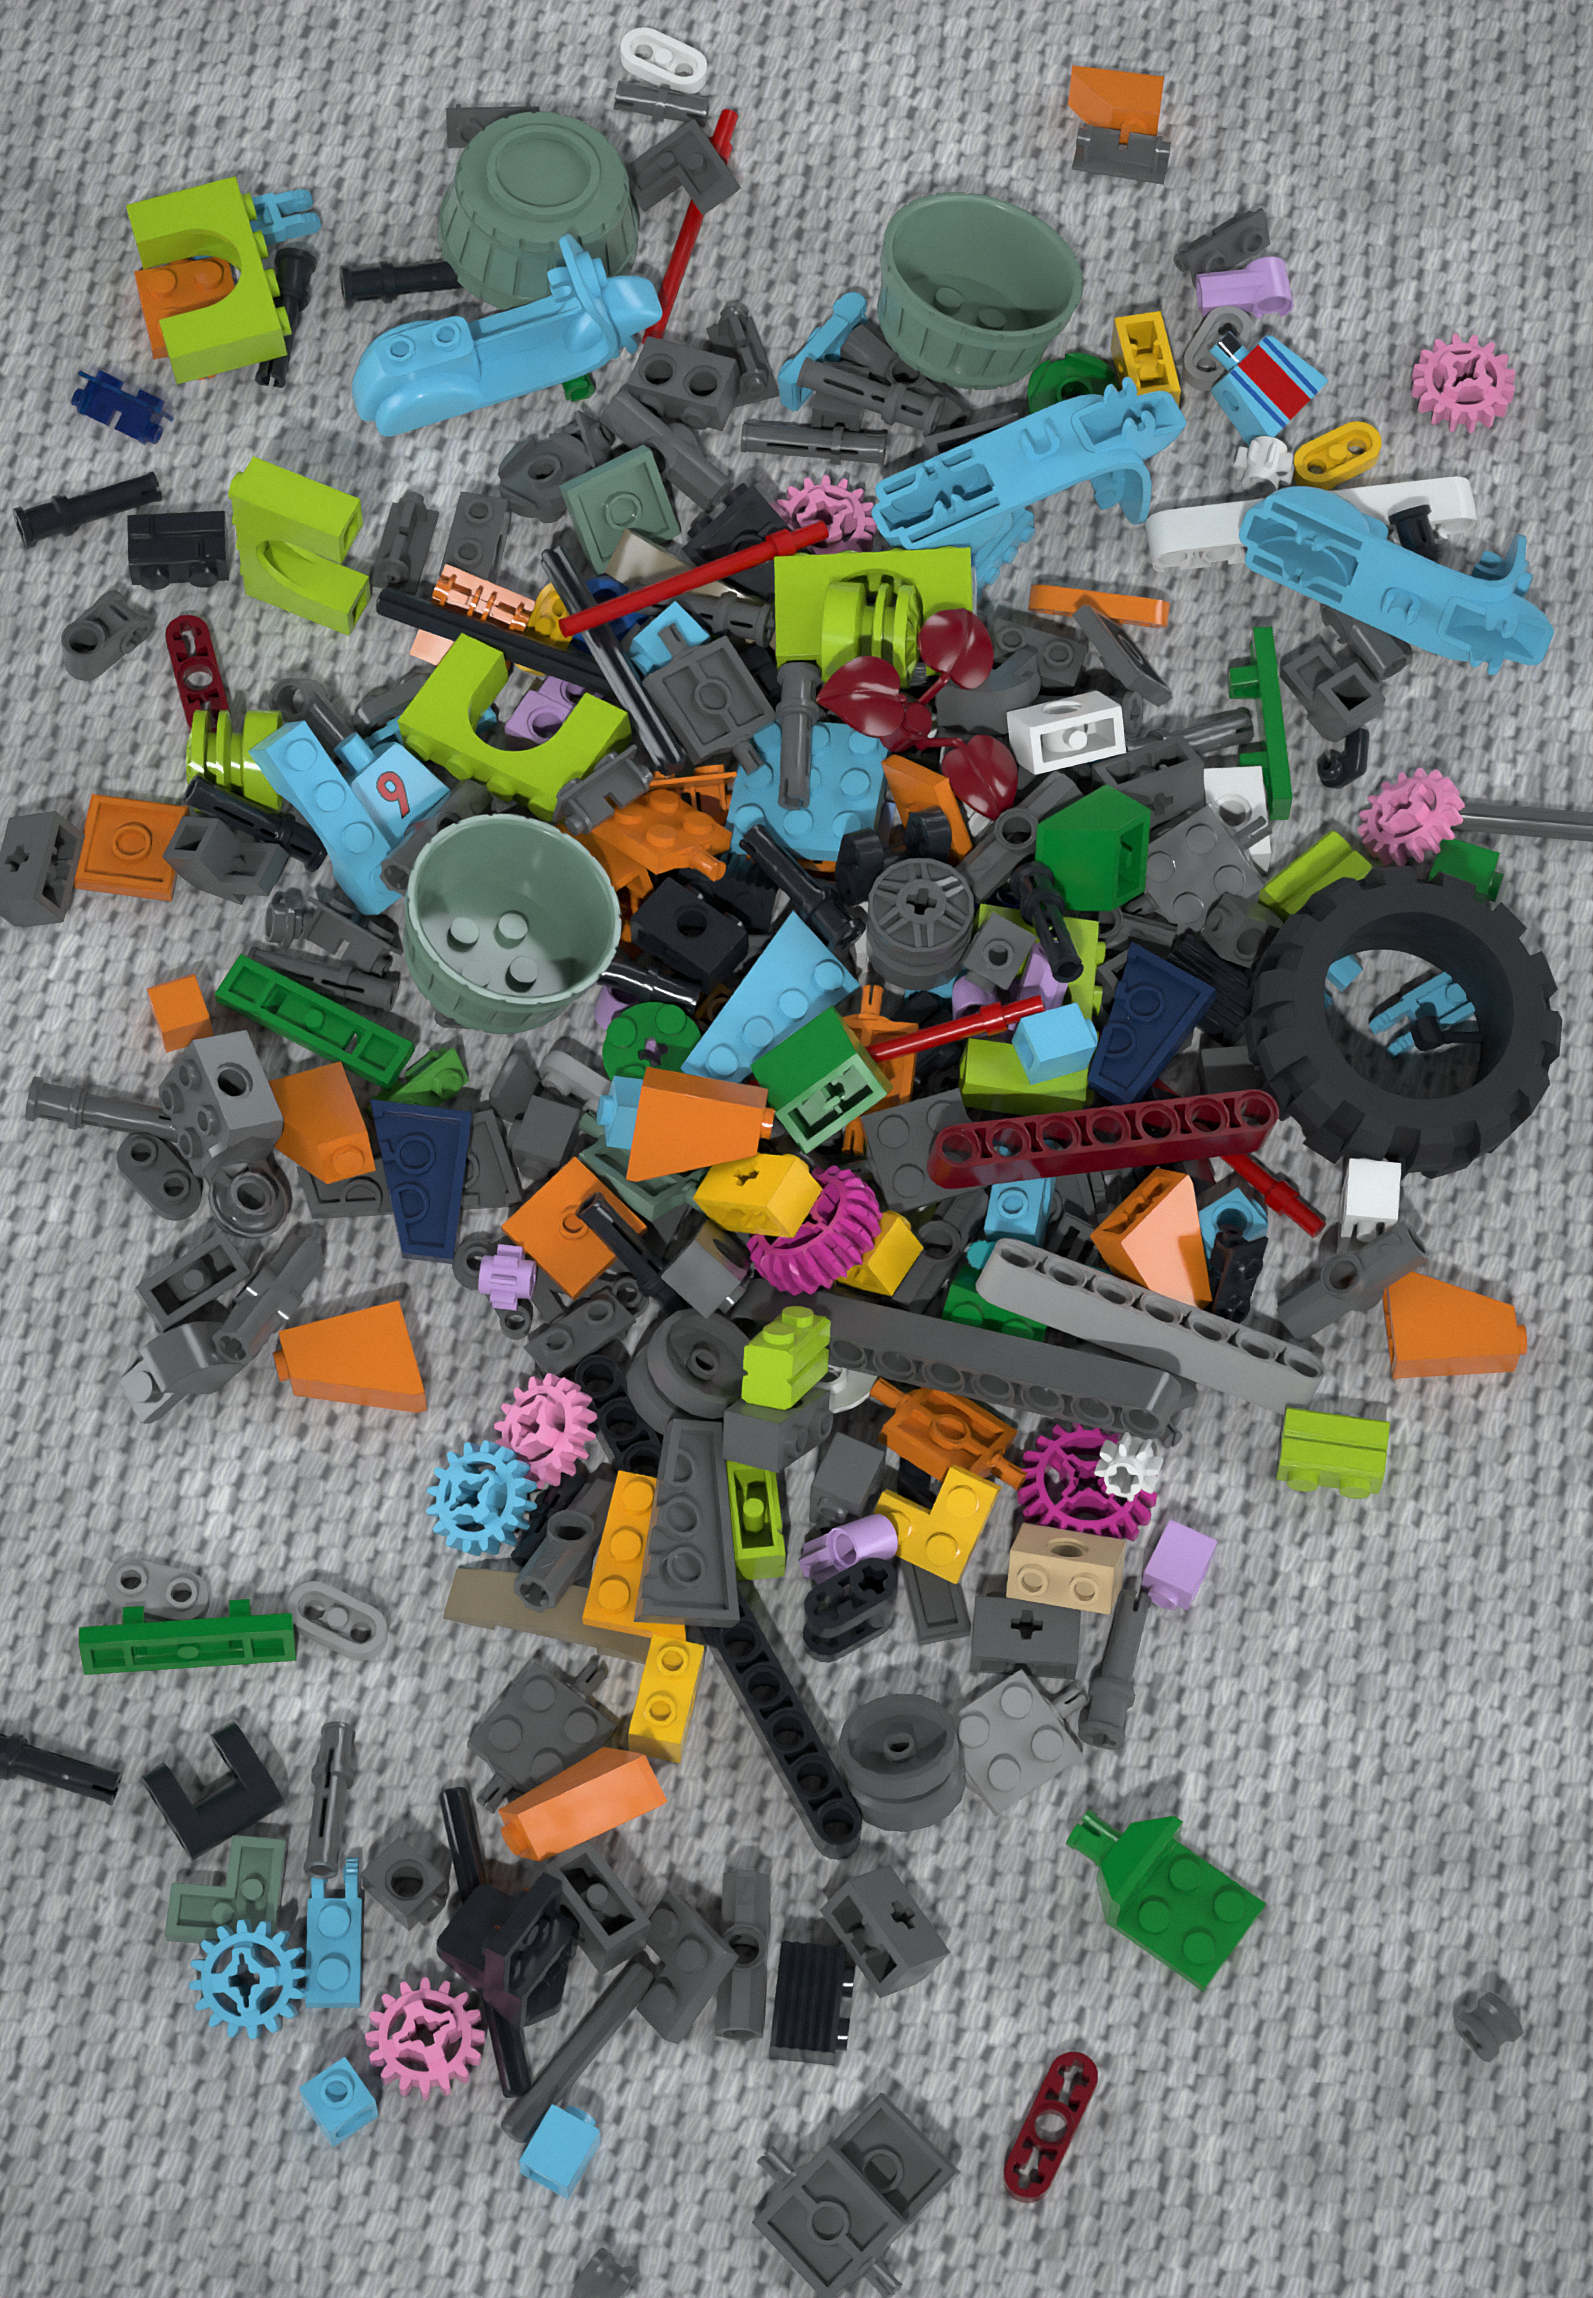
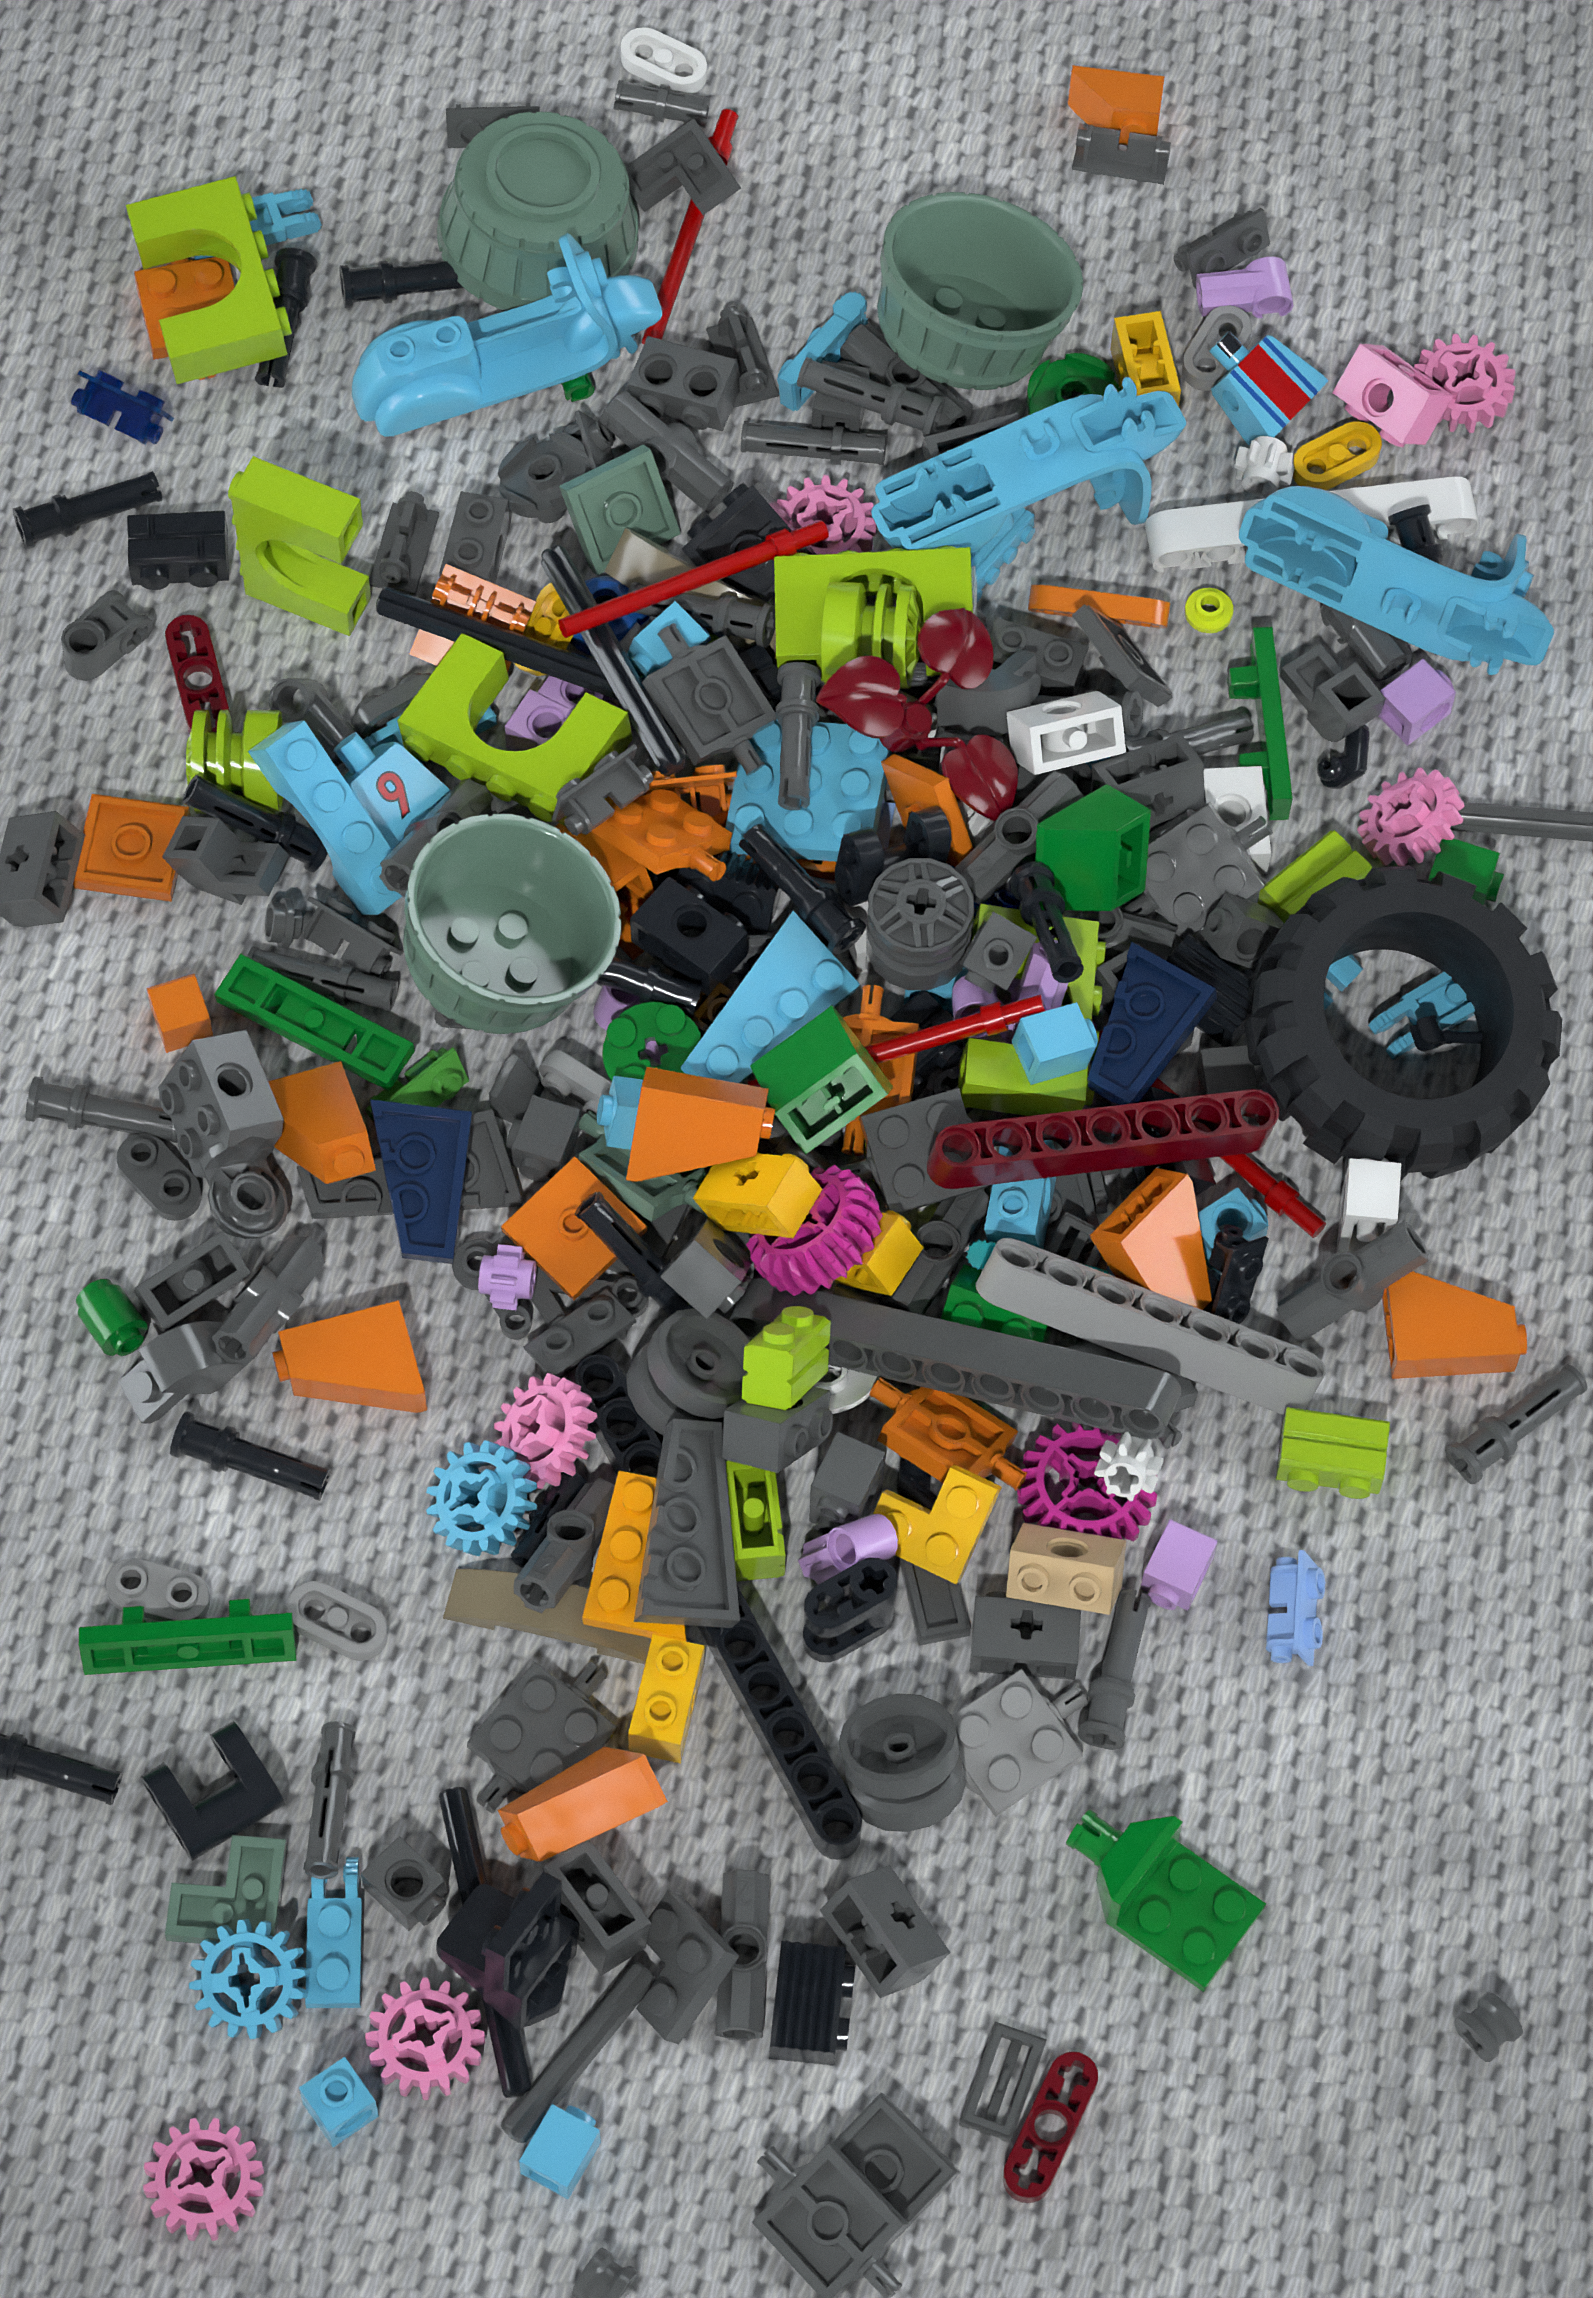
none -> green brick [76,1279,148,1356]
none -> bright pink gear [143,2118,264,2241]
none -> black pin [170,1411,331,1501]
none -> dark grey tile [959,2021,1047,2144]
none -> neon yellow plate [1185,588,1234,633]
none -> light blue hinge [1266,1550,1325,1666]
none -> bright pink brick [1332,344,1453,447]
none -> lavender brick [1378,659,1456,746]
none -> dark grey pin [1445,1364,1588,1484]

